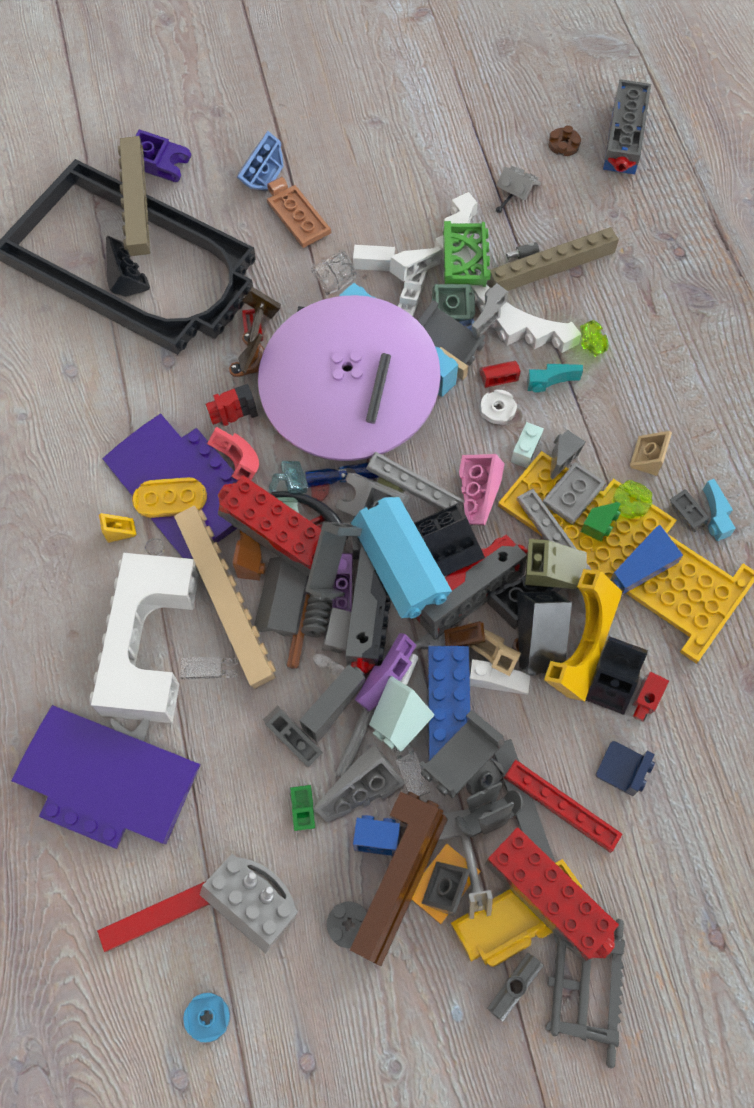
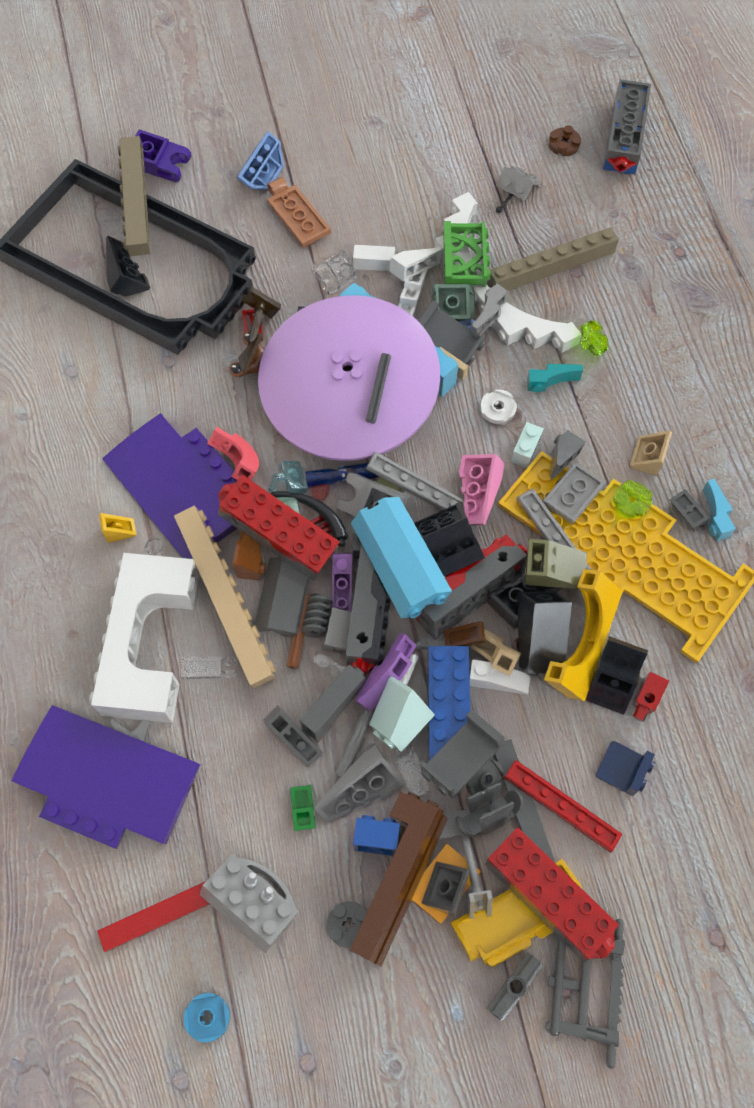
yellow tile [132,477,207,518] -> none
red hips [205,384,258,426] -> none
dark grey panel [305,522,362,600] -> none
red brick [479,360,521,388] -> none
dark grey piece [506,242,539,259] -> none
green slope [581,502,621,542] -> none
blue slope [610,525,683,595] -> none

